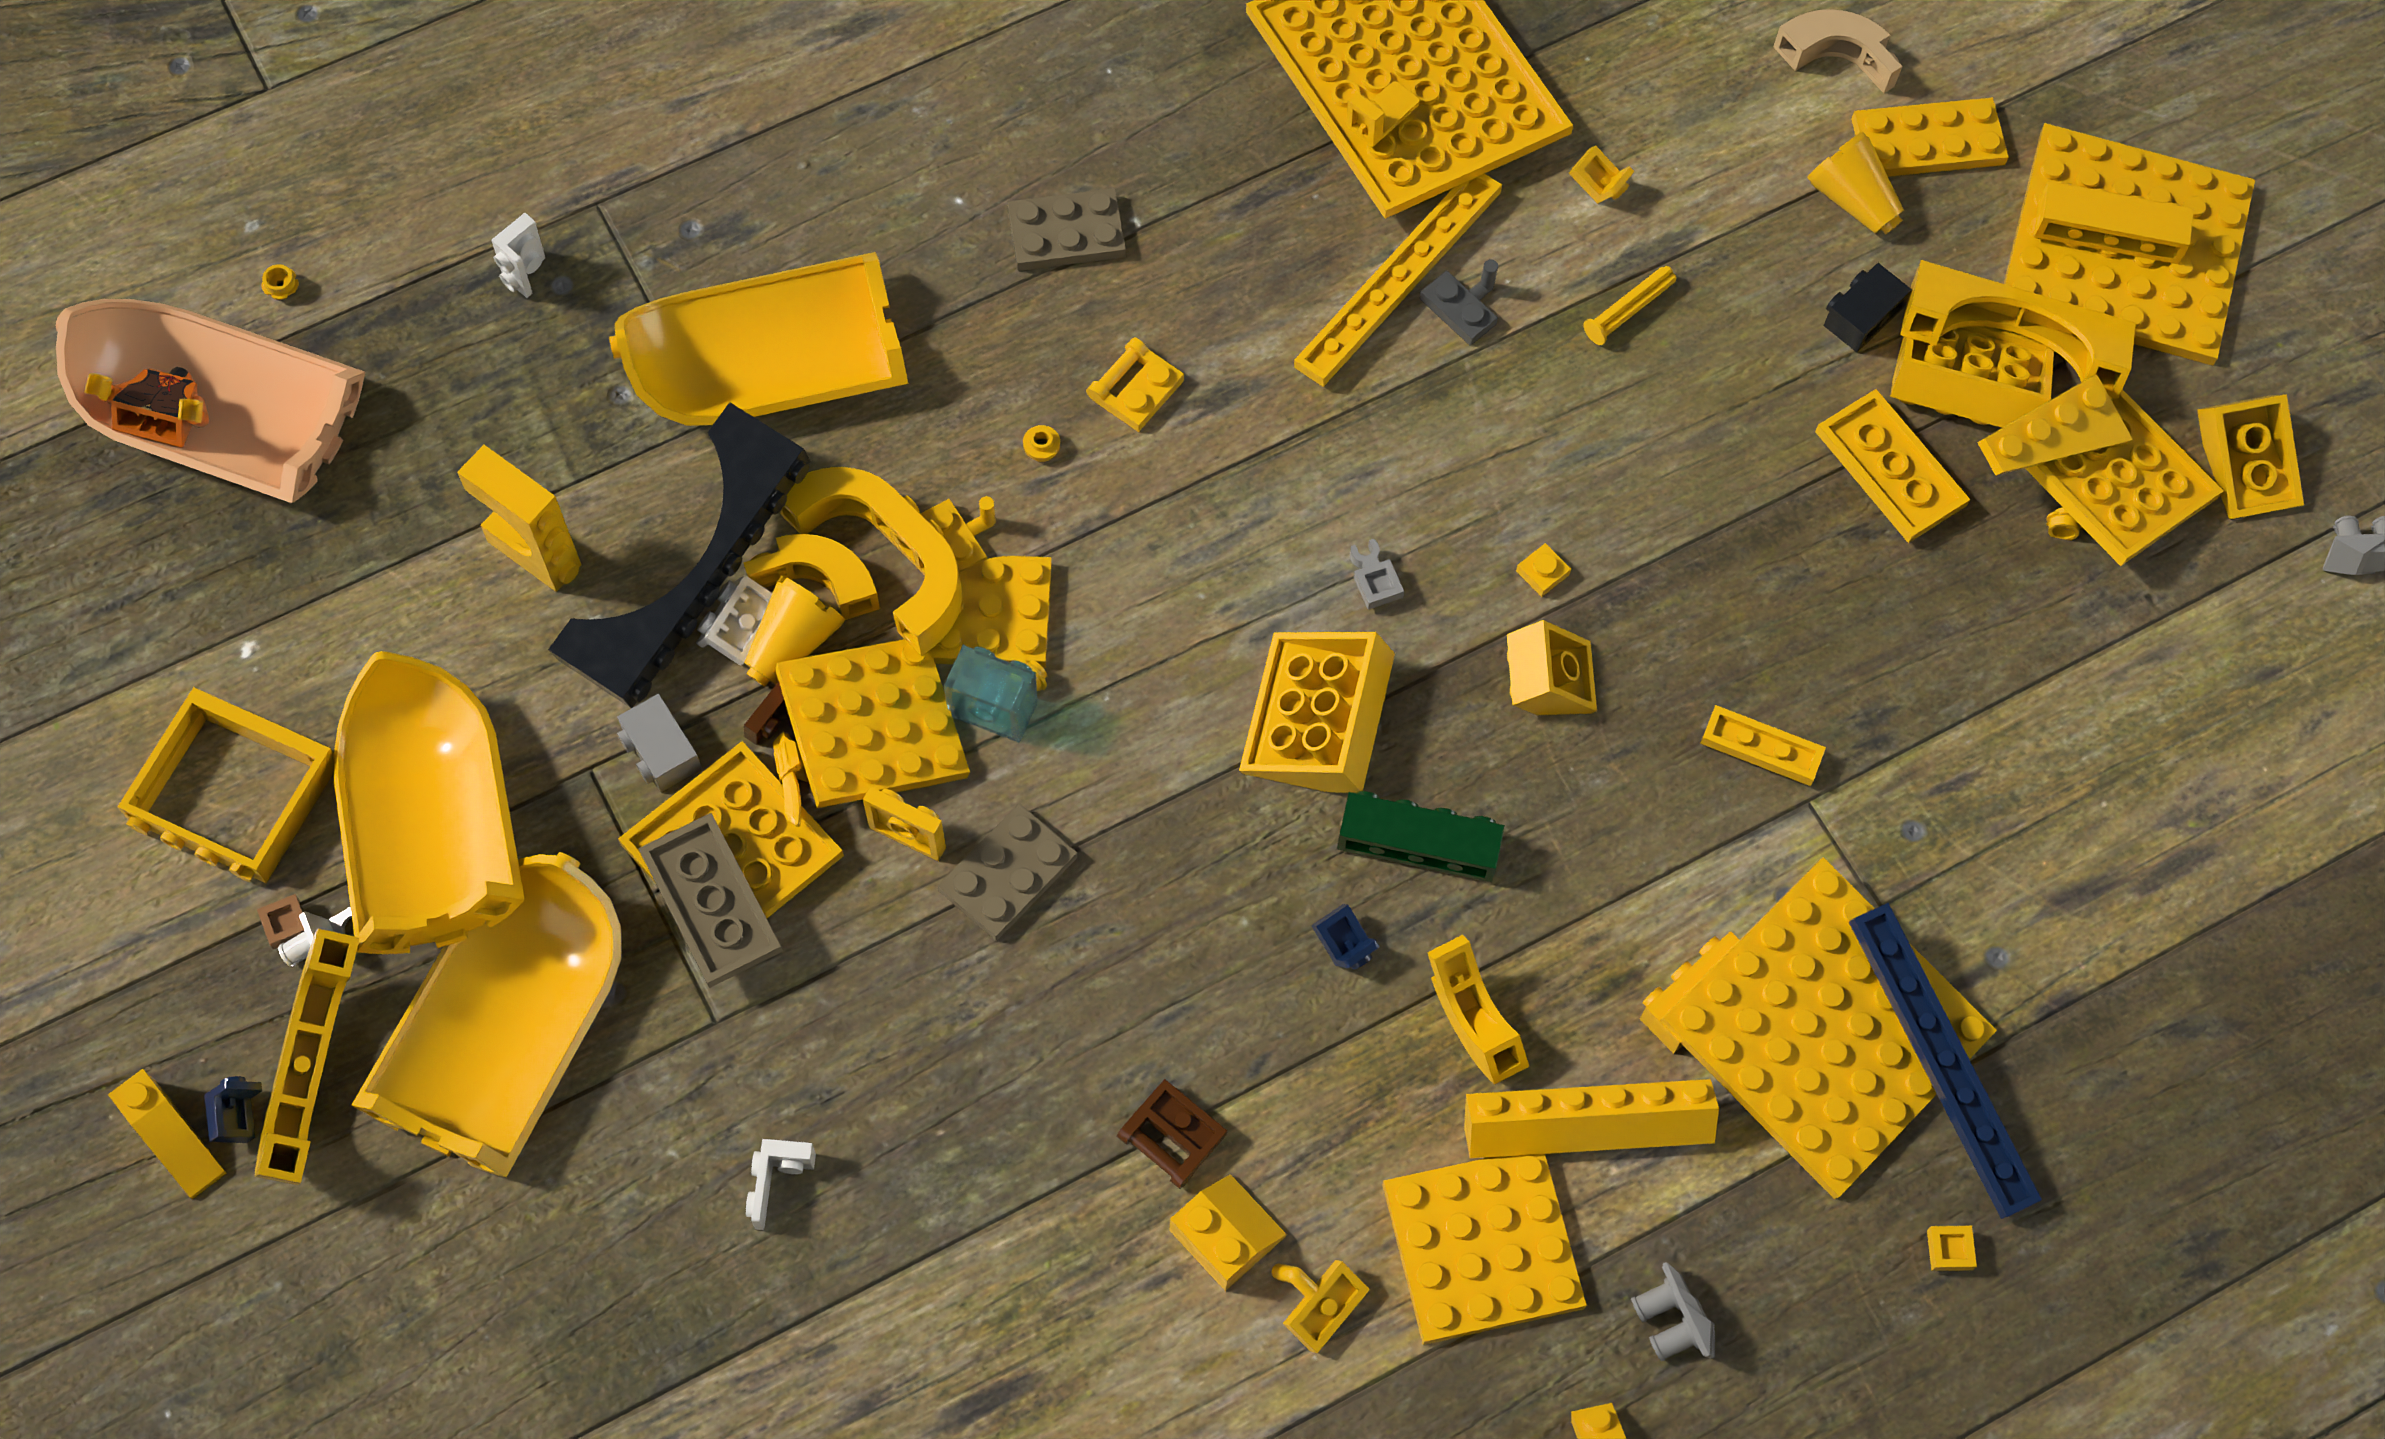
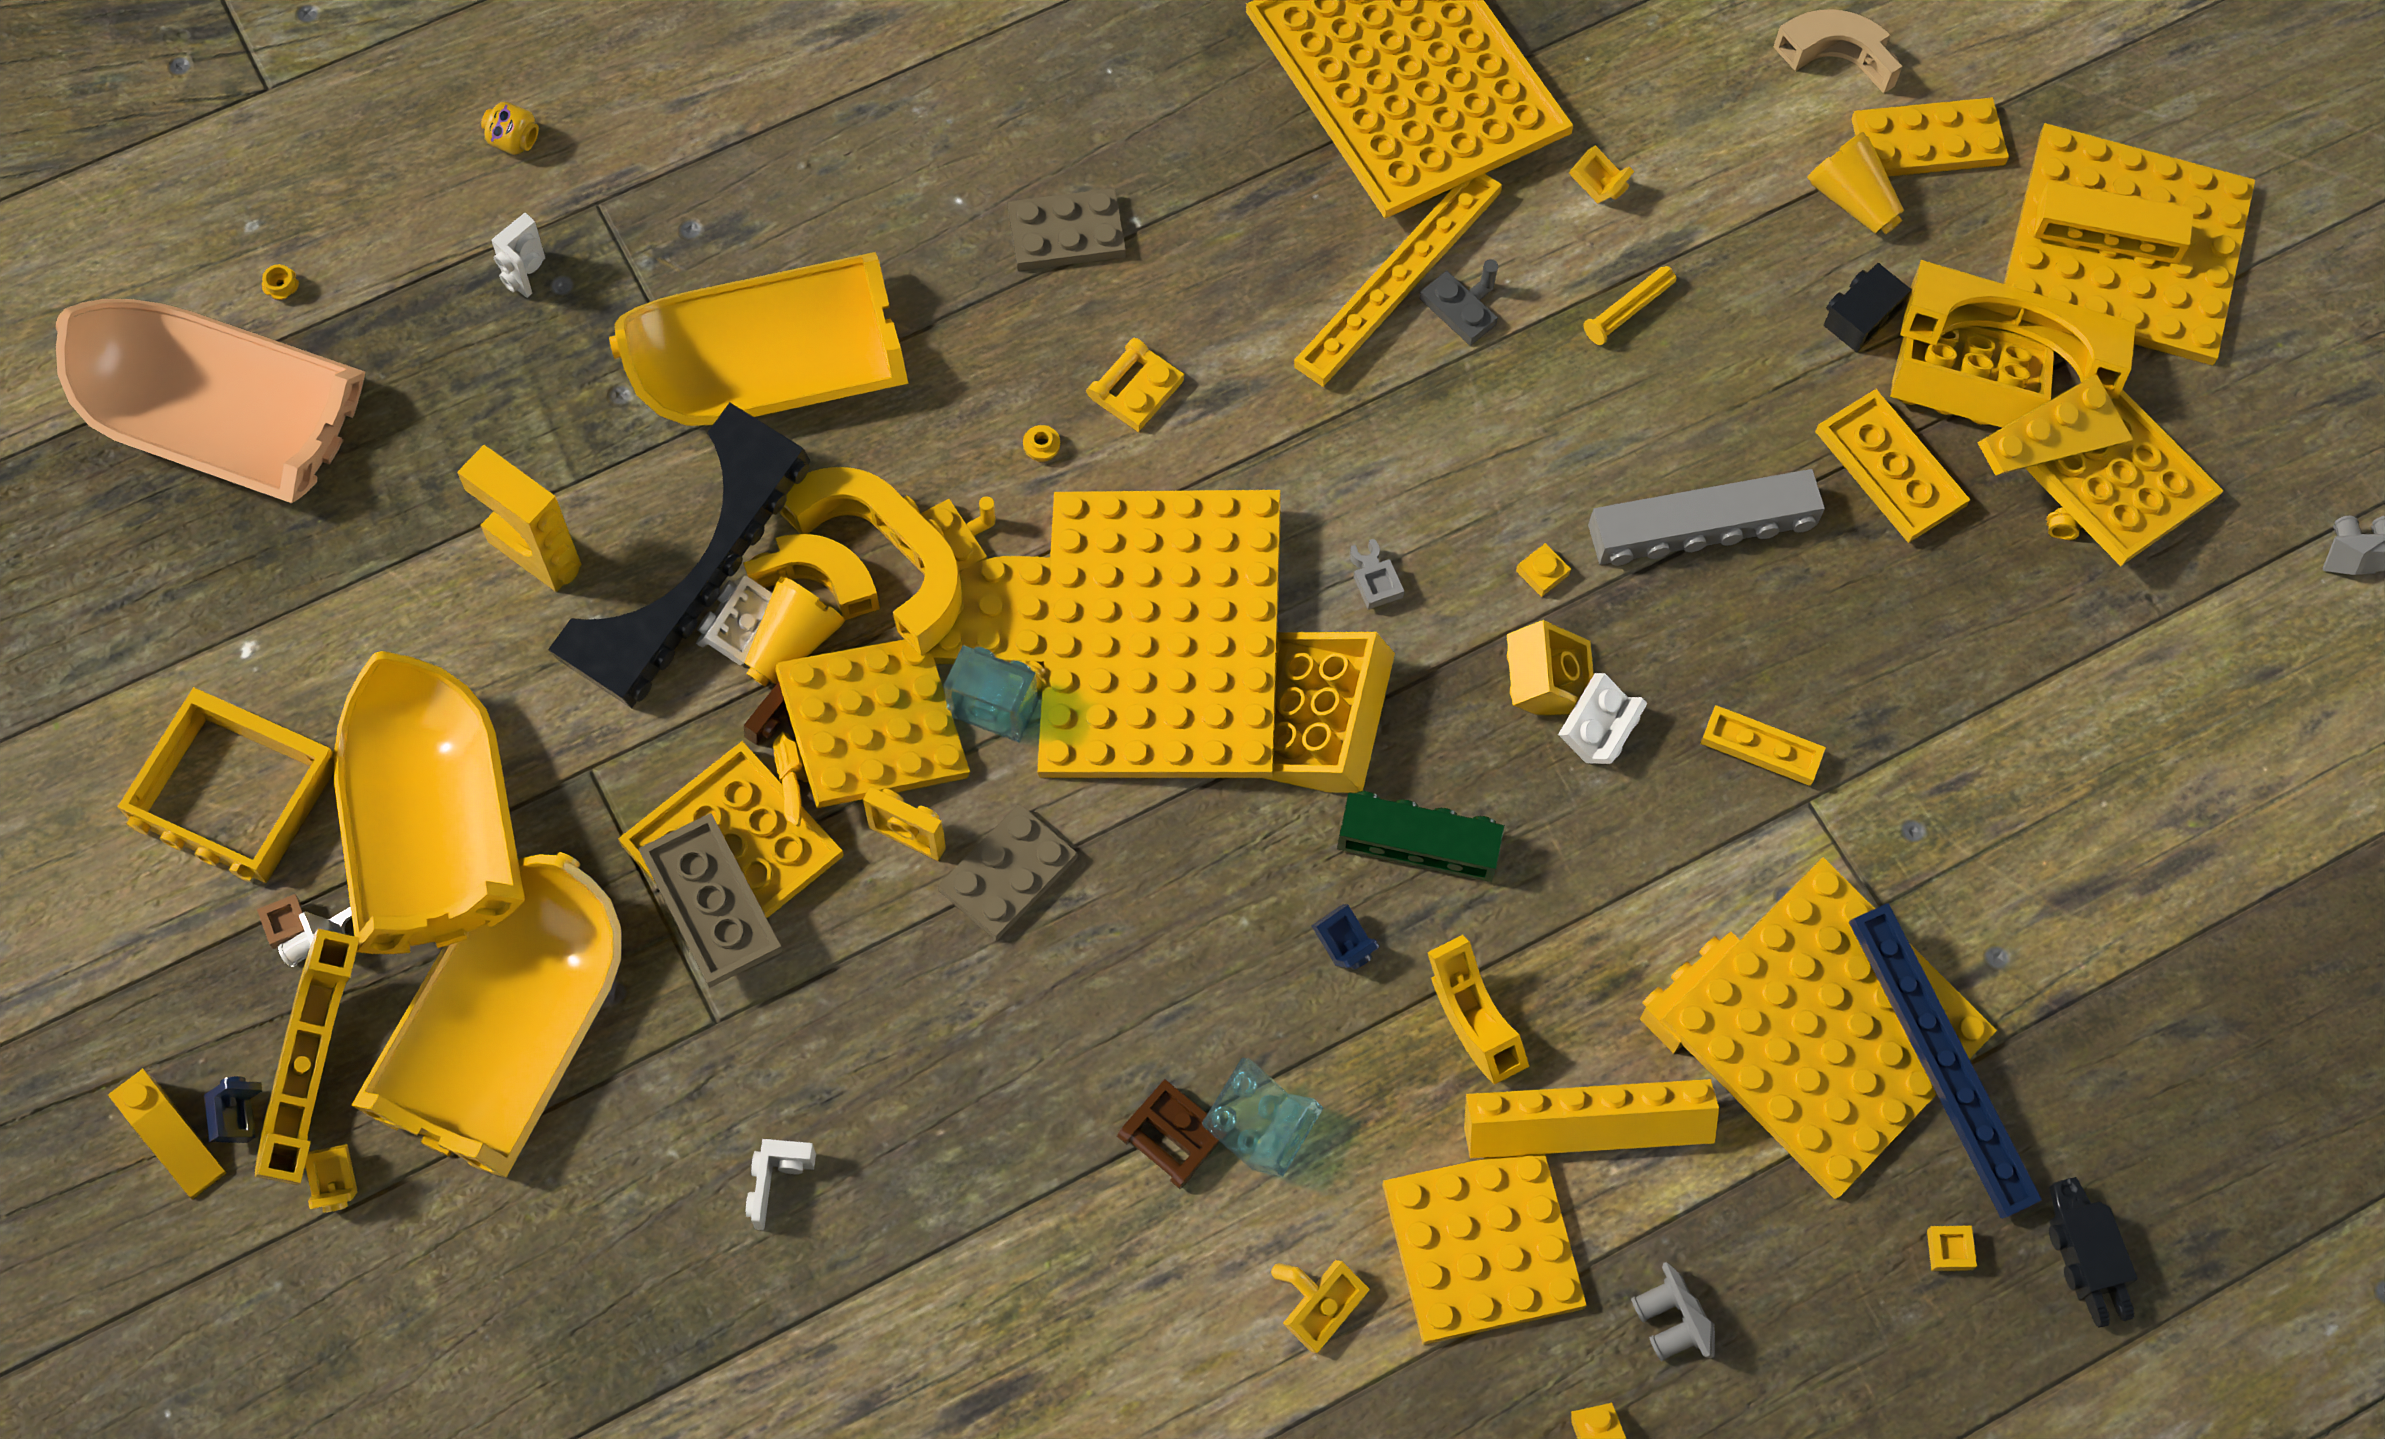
torso [84,367,209,448] -> none
light grey brick [617,693,702,793] -> none
yellow slope [1169,1174,1287,1292] -> none
yellow bracket [1346,81,1420,147] -> none
yellow slope [2197,394,2304,519] -> none
none -> yellow bracket [305,1144,358,1213]
none -> yellow head [481,102,539,155]
none -> yellow plate [1037,490,1281,778]
none -> clear light blue bracket [1202,1058,1324,1177]
none -> white bracket [1558,673,1647,764]
none -> light grey brick [1588,469,1825,566]
none -> black hinge [2049,1177,2138,1328]

